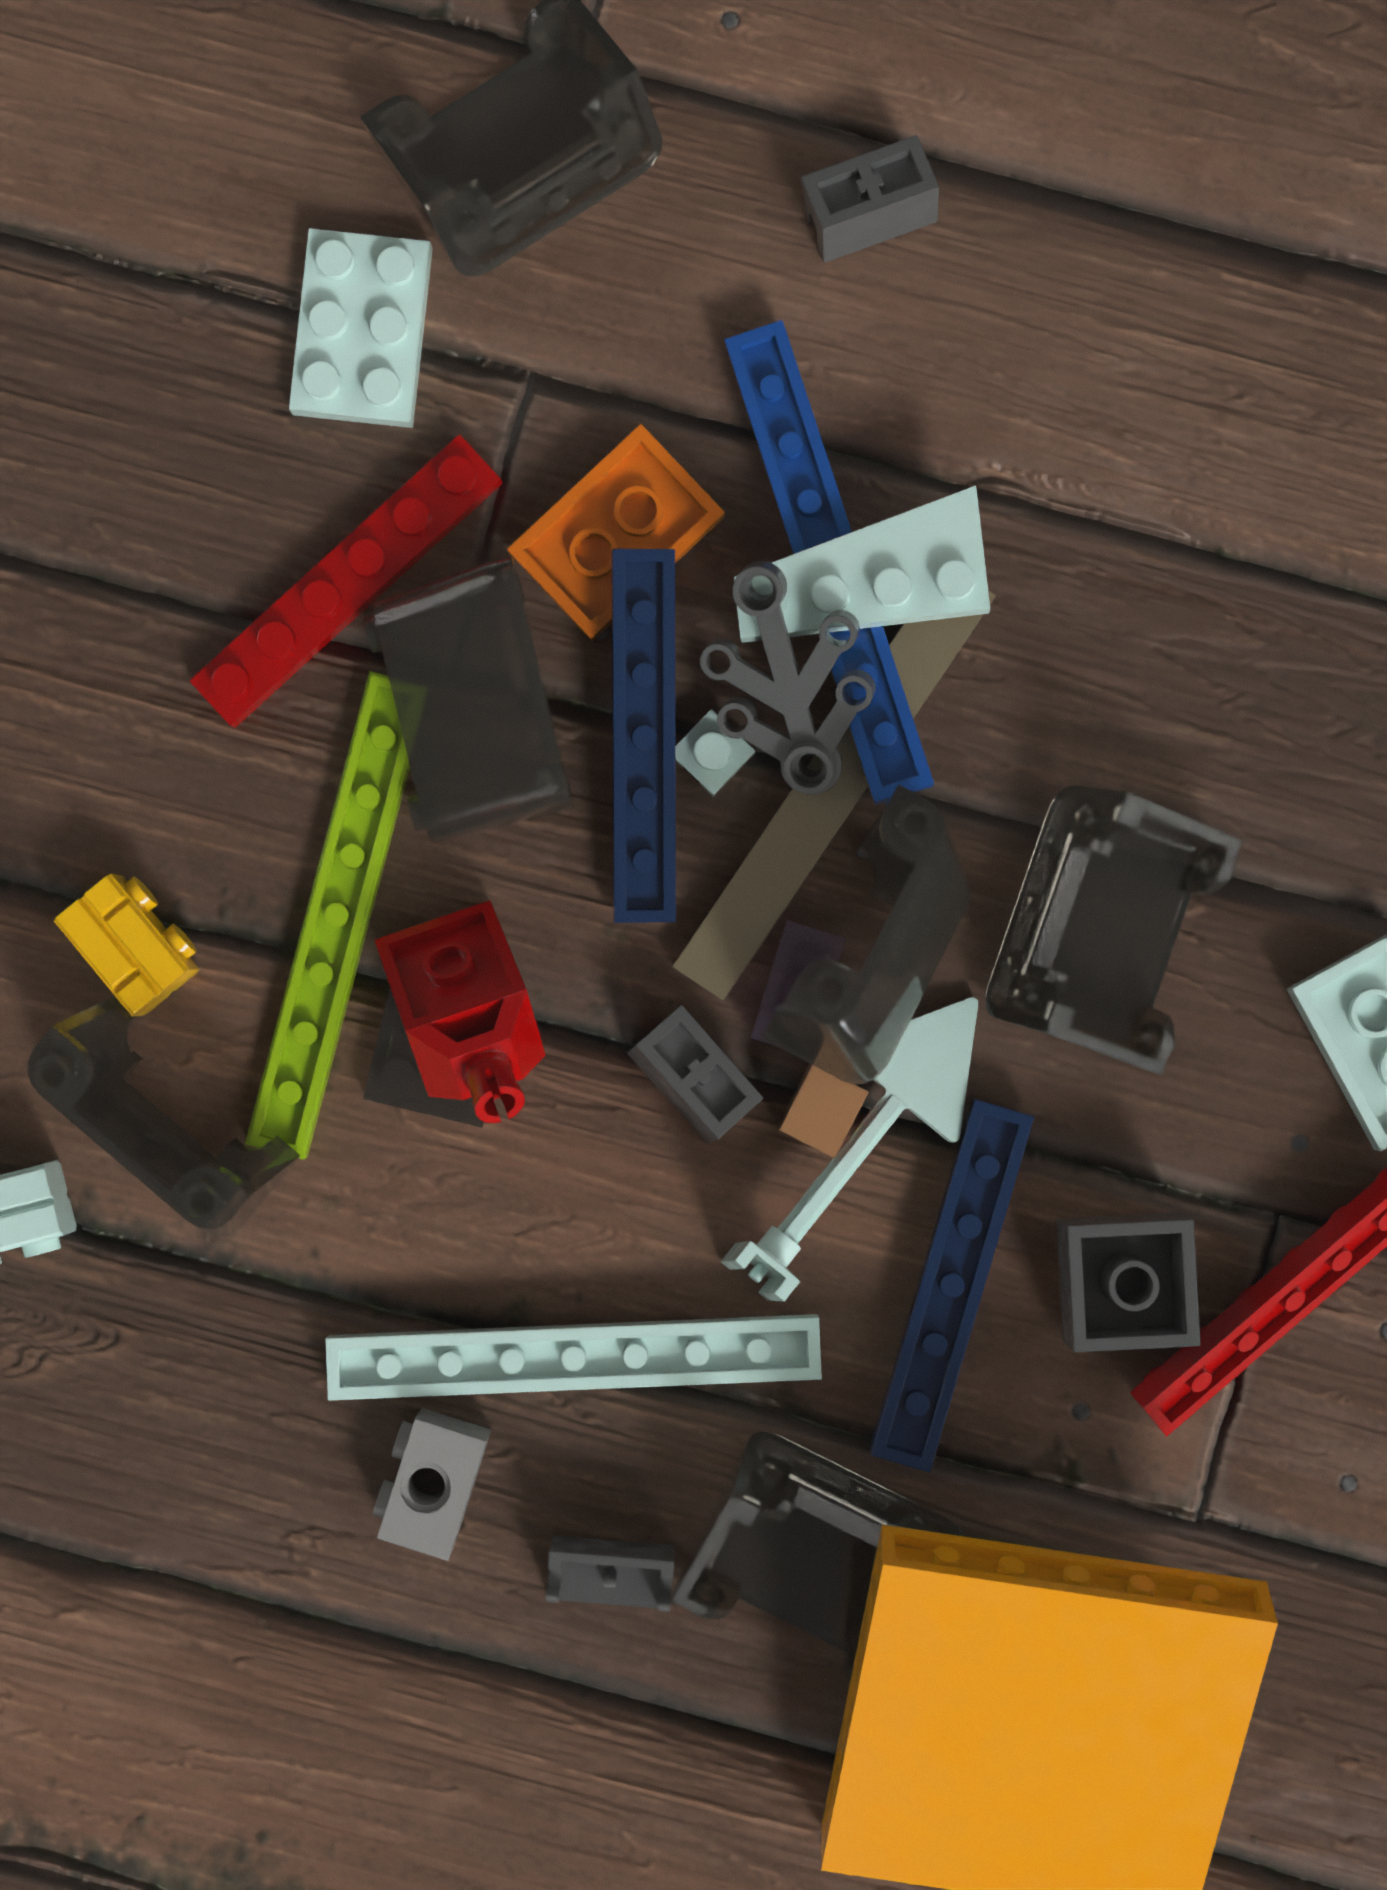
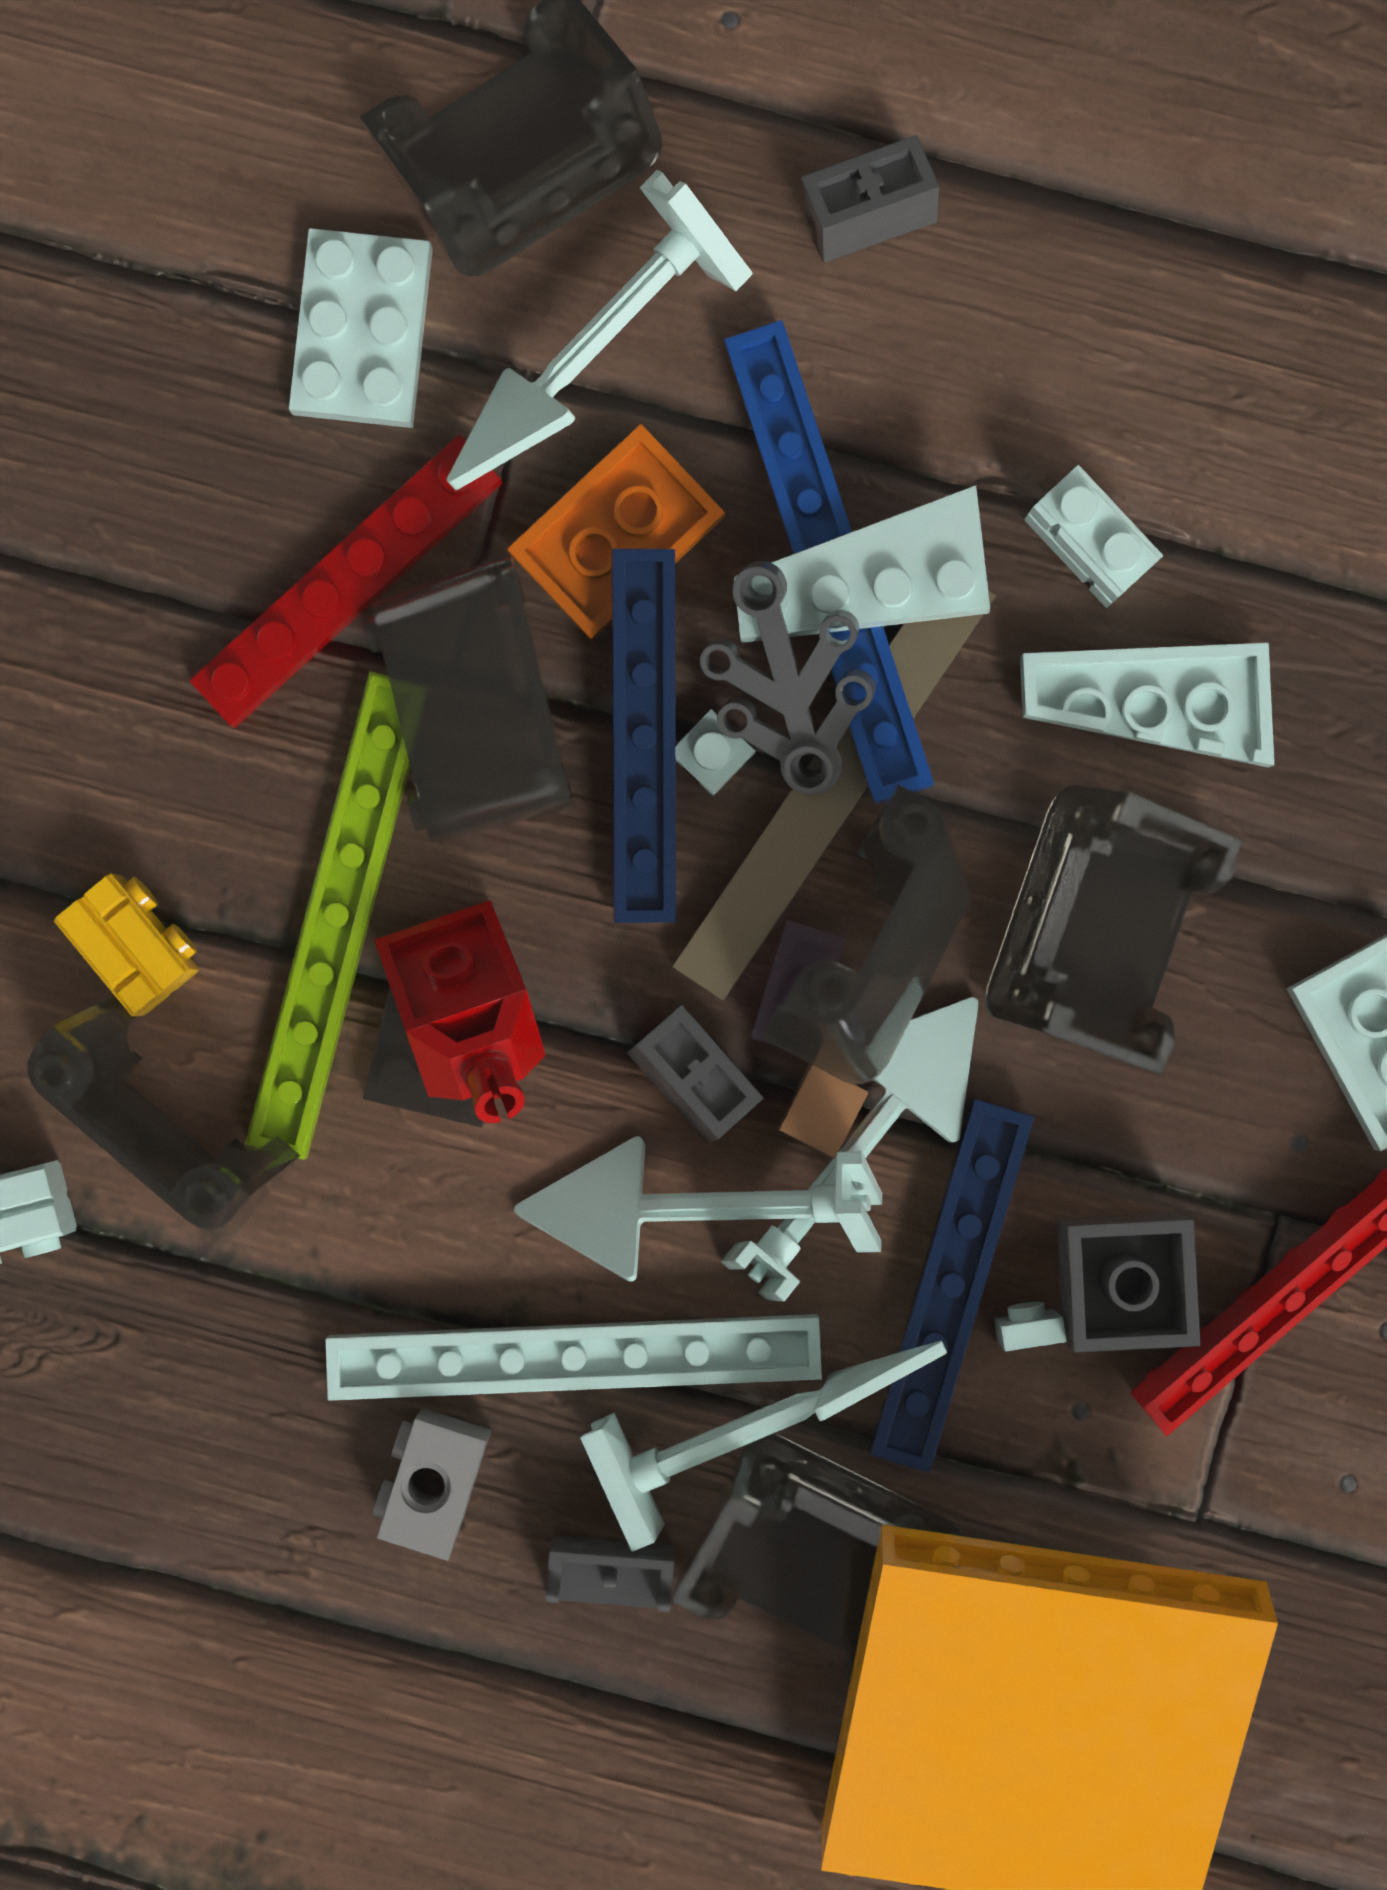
none -> light aqua piece [447,170,753,490]
none -> light aqua piece [514,1136,882,1281]
none -> light aqua piece [580,1340,947,1552]
none -> light aqua plate [993,1302,1067,1352]
none -> light aqua wing [1020,643,1274,768]
none -> light aqua brick [1024,465,1163,608]

